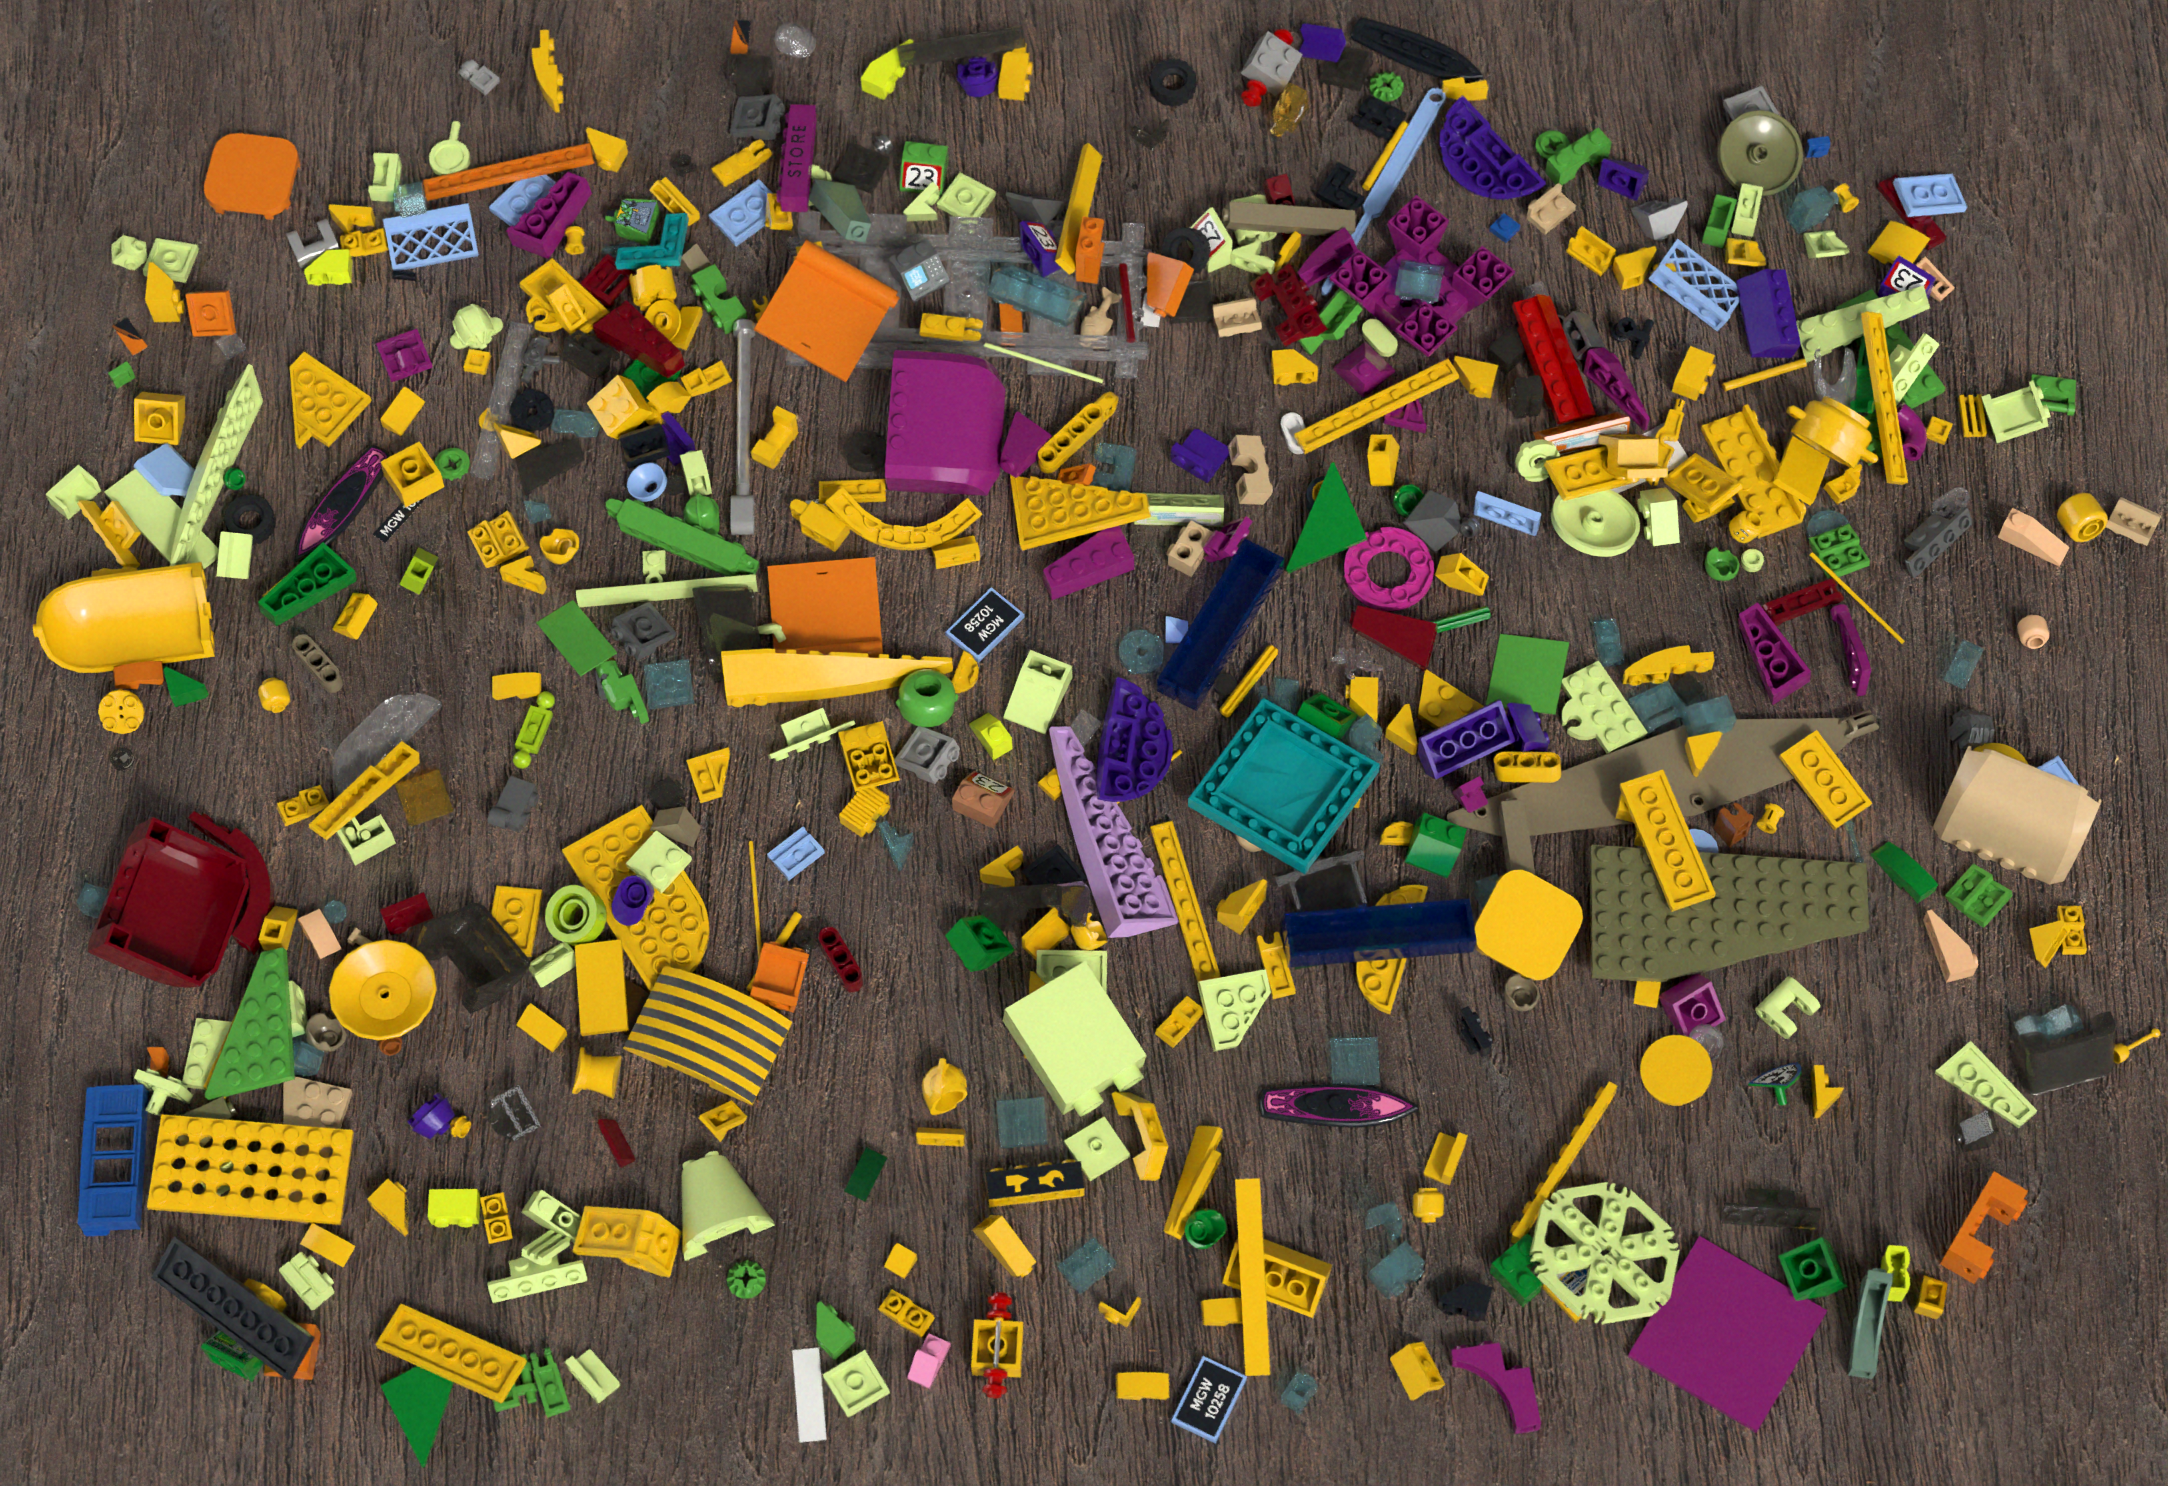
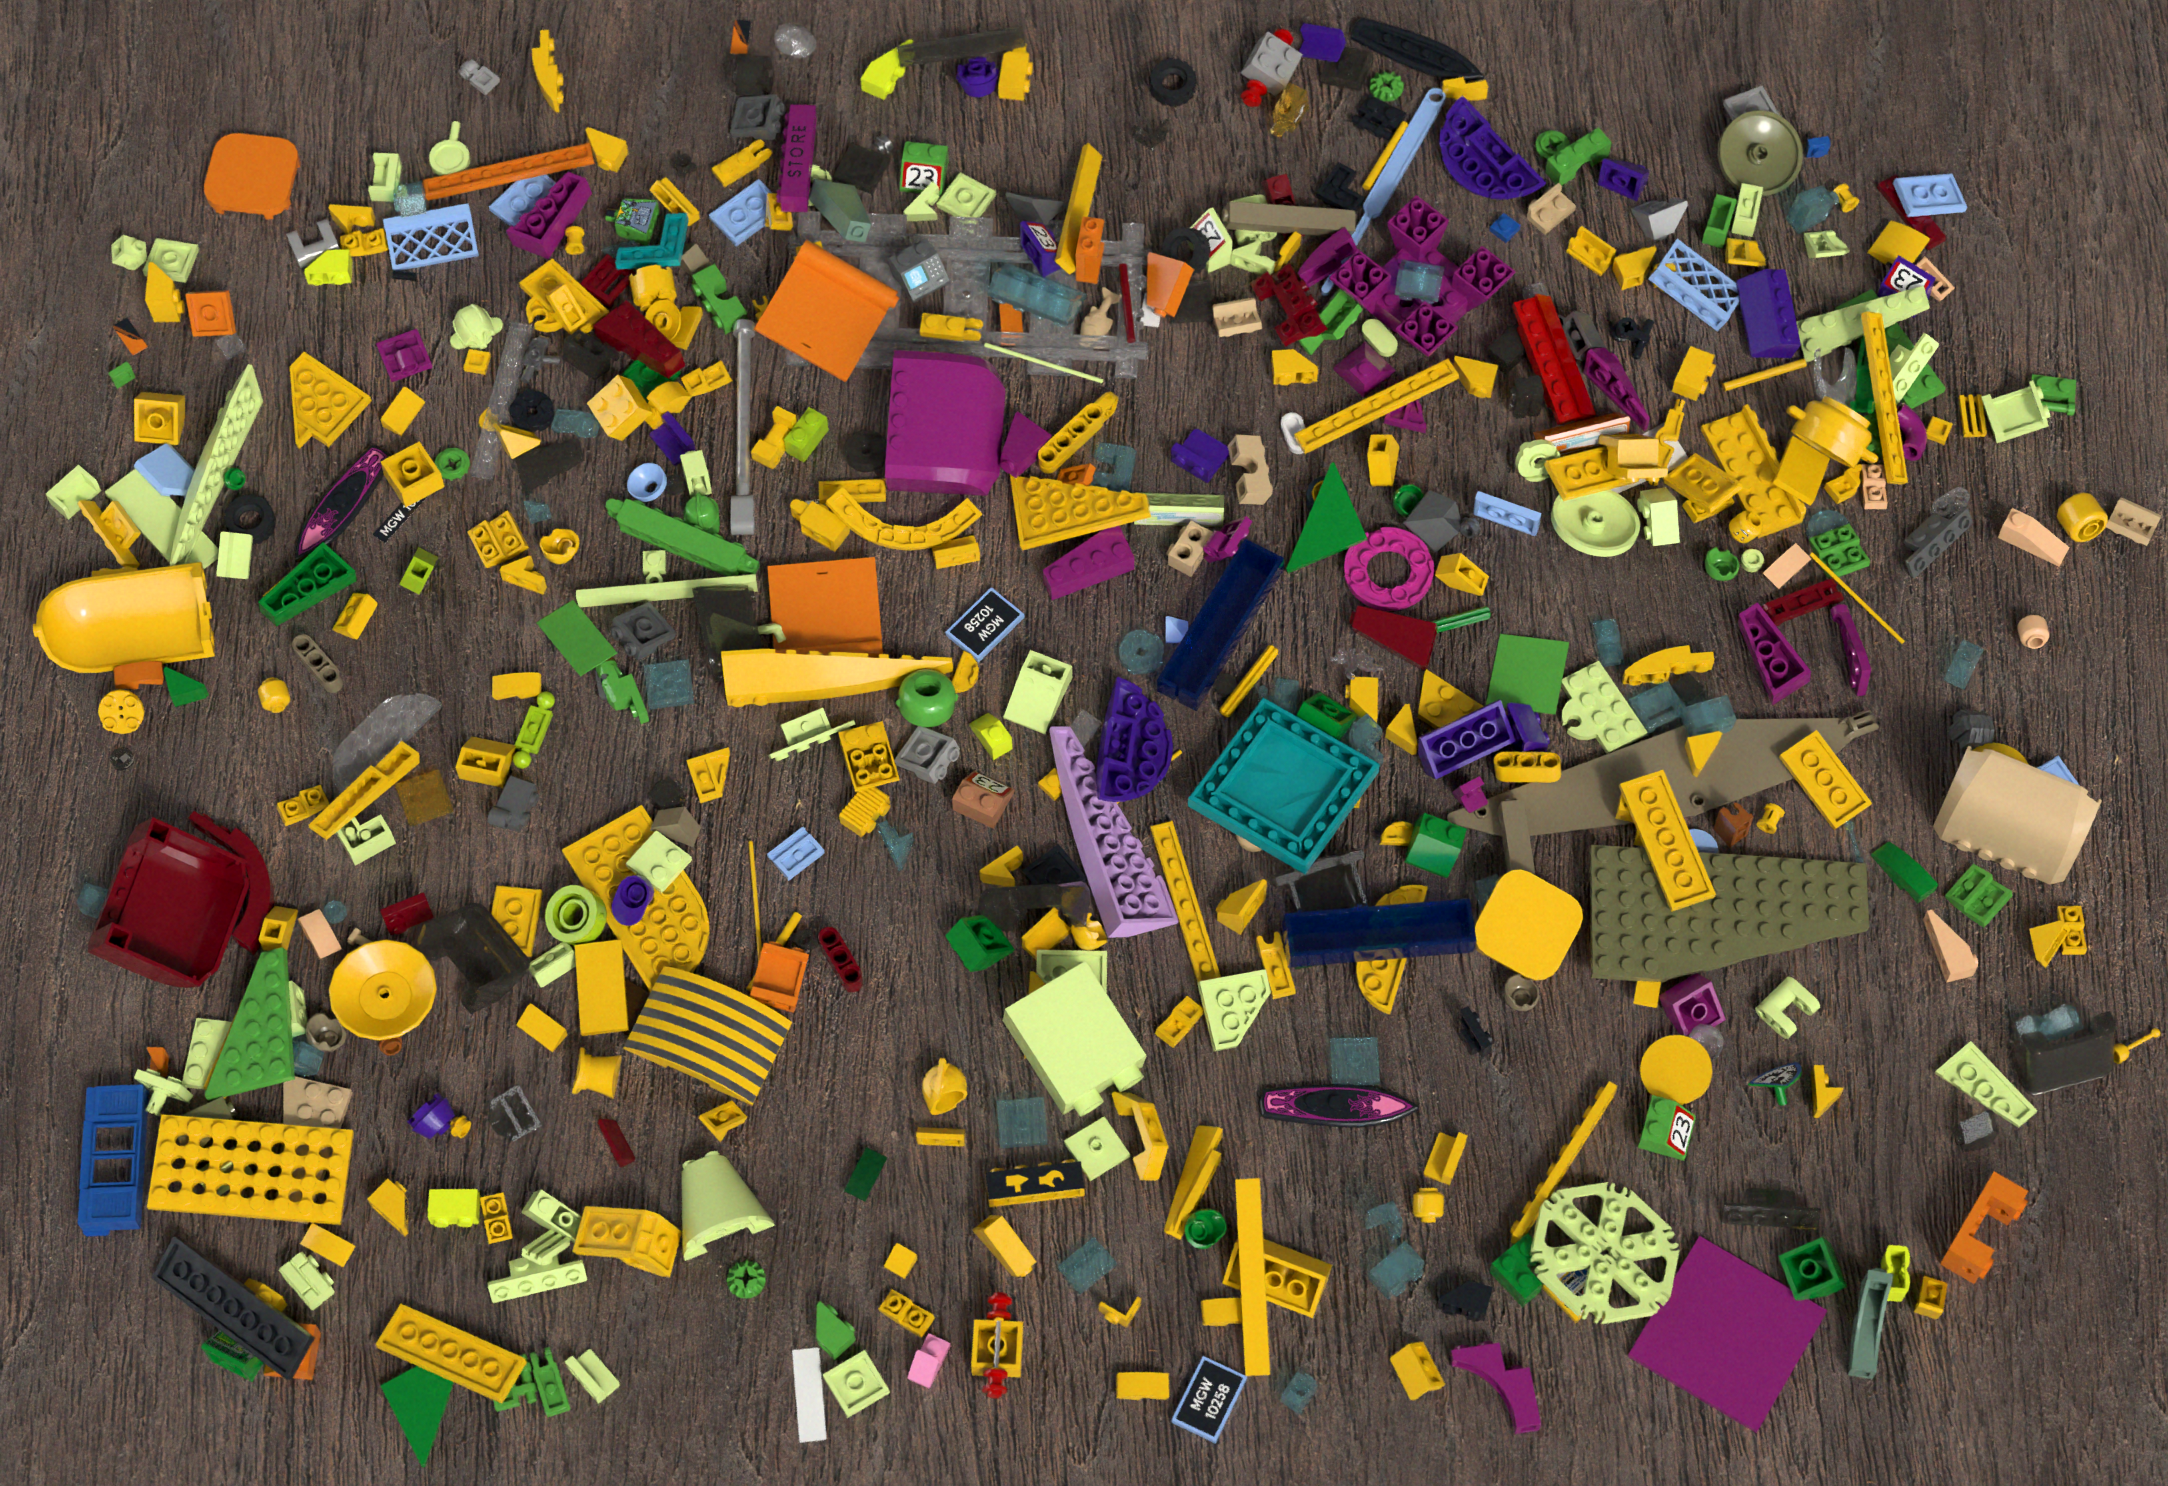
black bracket [619,423,671,469] -> none
none -> yellow slope [455,736,516,788]
none -> lime brick [784,407,829,462]
none -> bright green slope [1638,1095,1696,1161]
none -> light nougat slope [1763,543,1811,589]
none -> light nougat slope [1861,464,1888,509]

